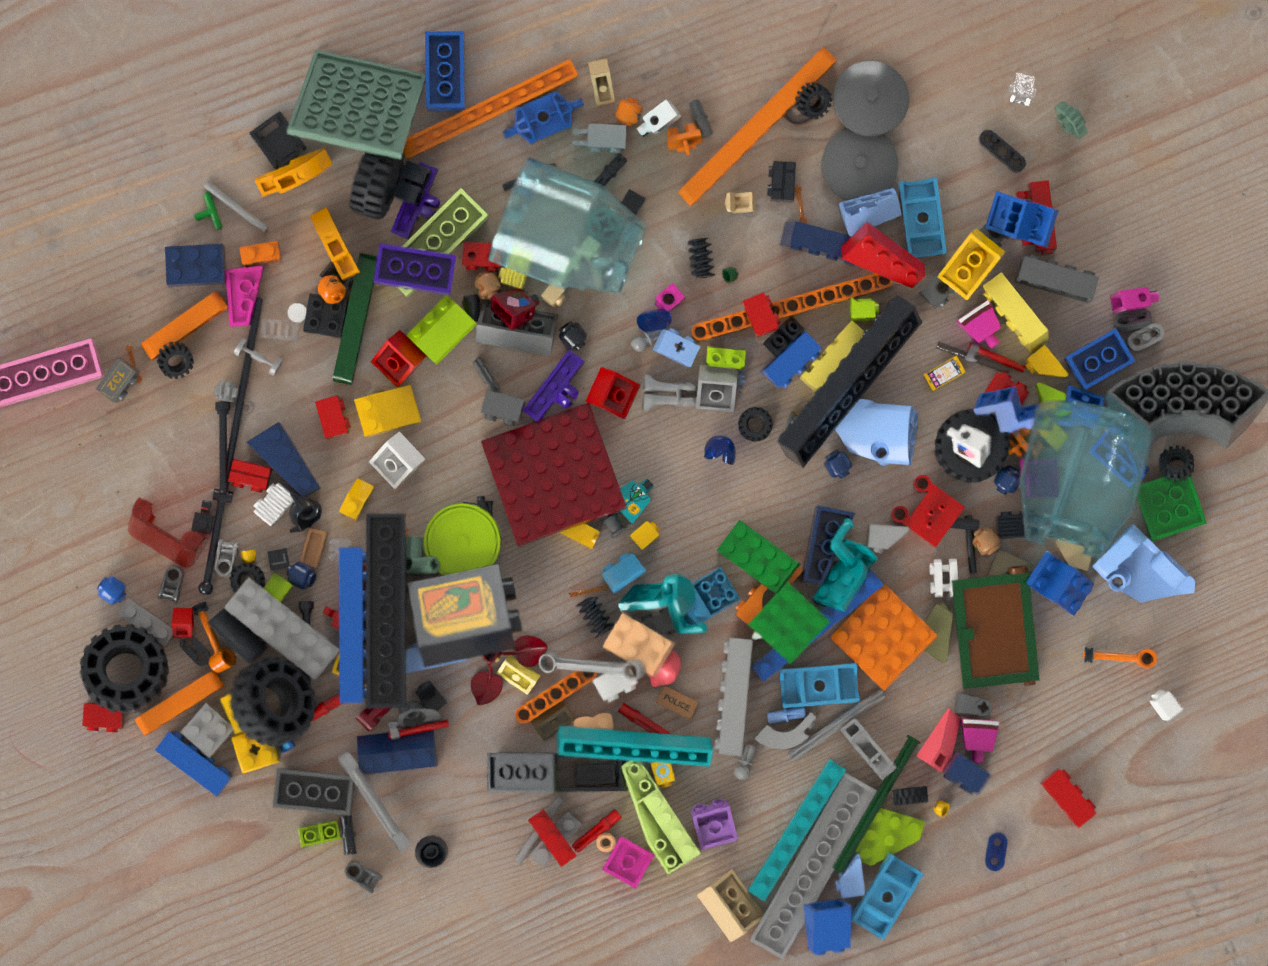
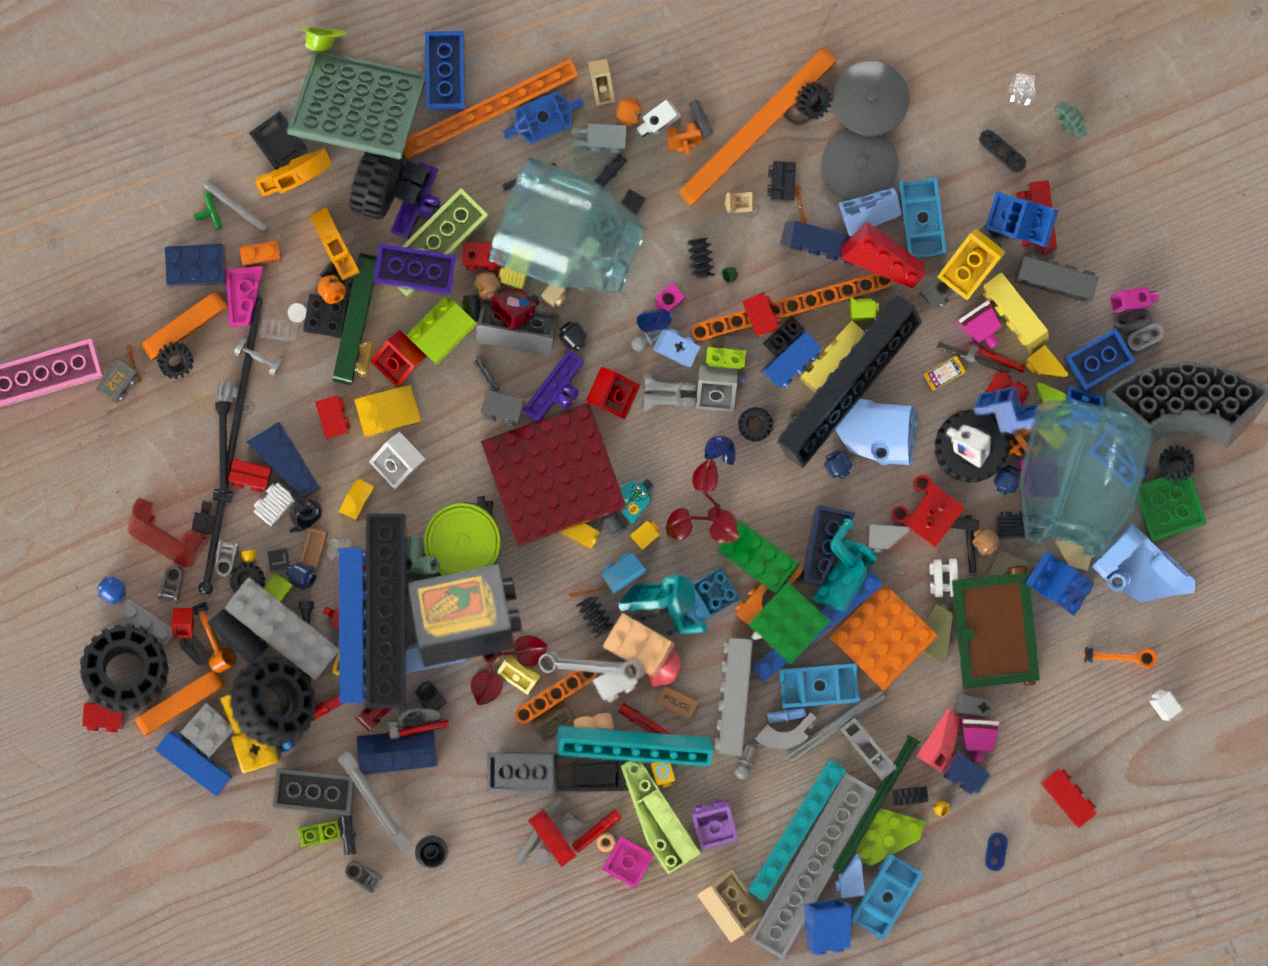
none -> lime piece [302,26,348,51]
none -> clear yellow plate [355,339,373,378]
none -> dark red plant [666,459,740,543]

